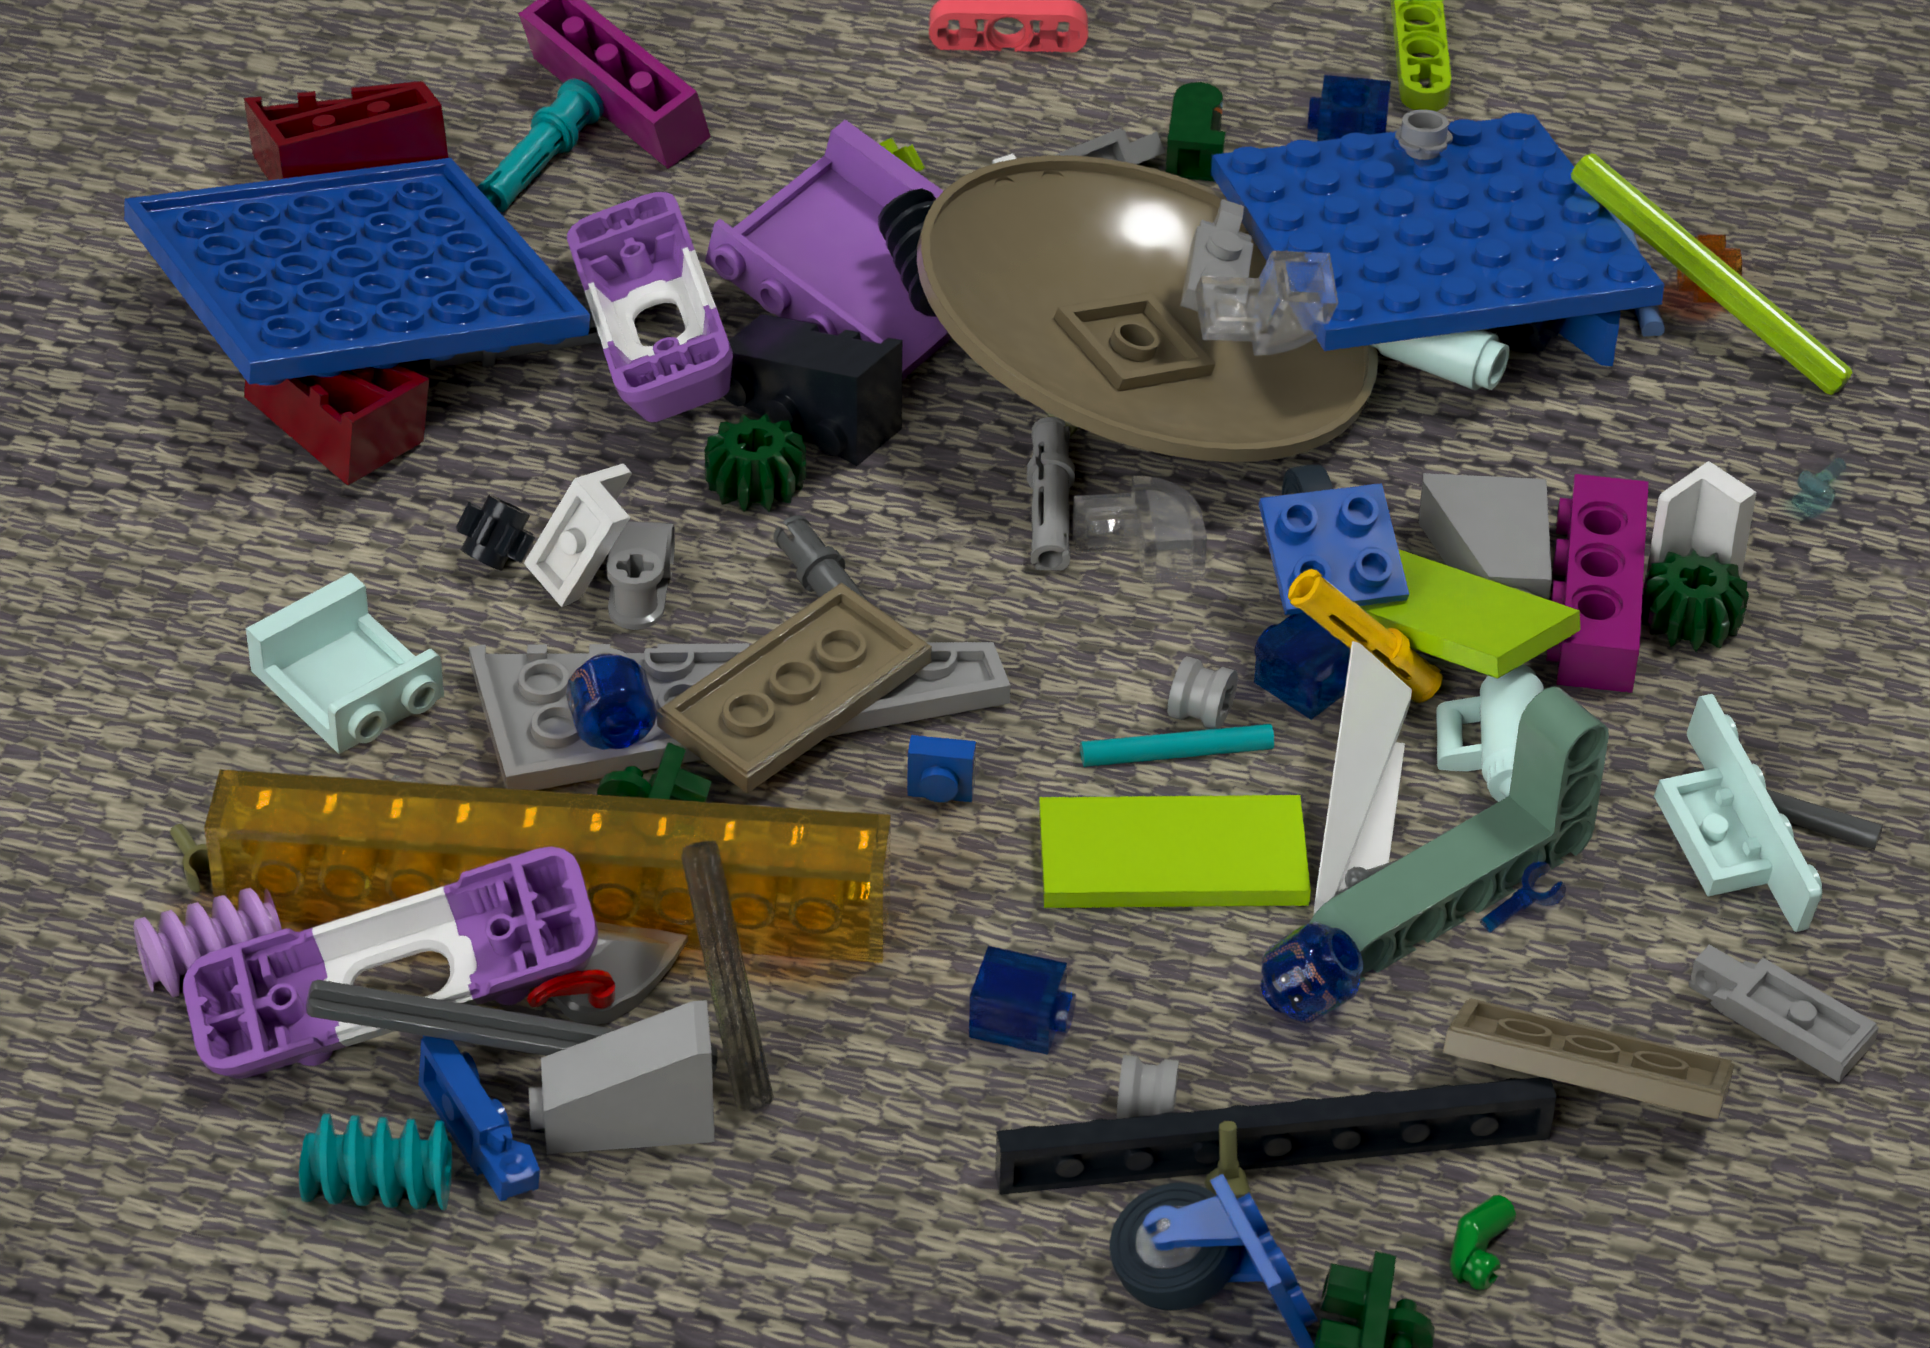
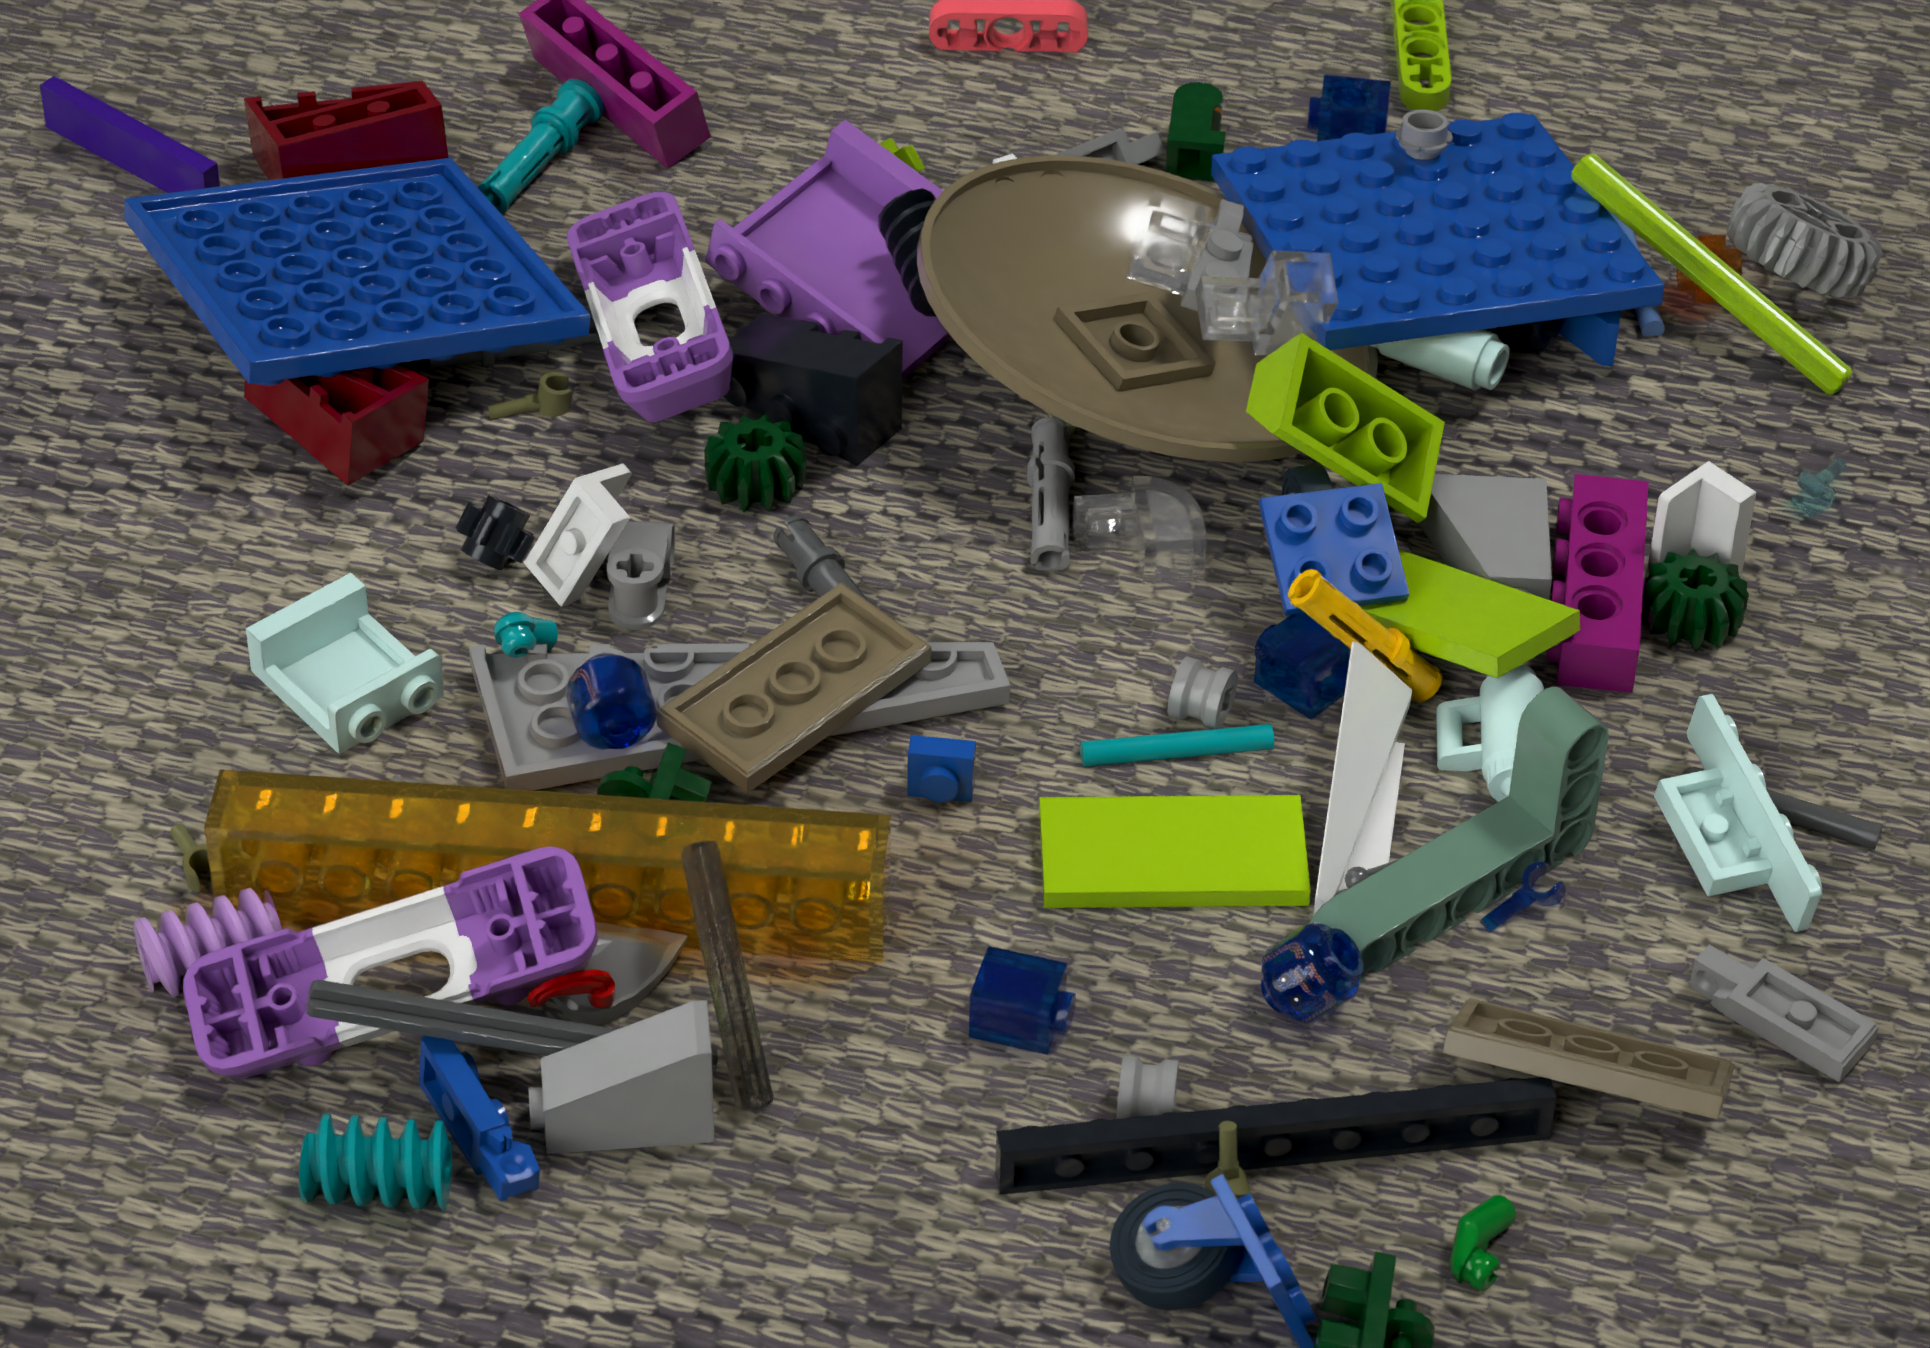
none -> dark purple tile [40,76,220,193]
none -> olive hand [487,372,573,420]
none -> teal arm [494,612,558,658]
none -> clear brick [1125,190,1211,296]
none -> lime slope [1246,332,1445,523]
none -> light grey gear [1726,183,1883,298]

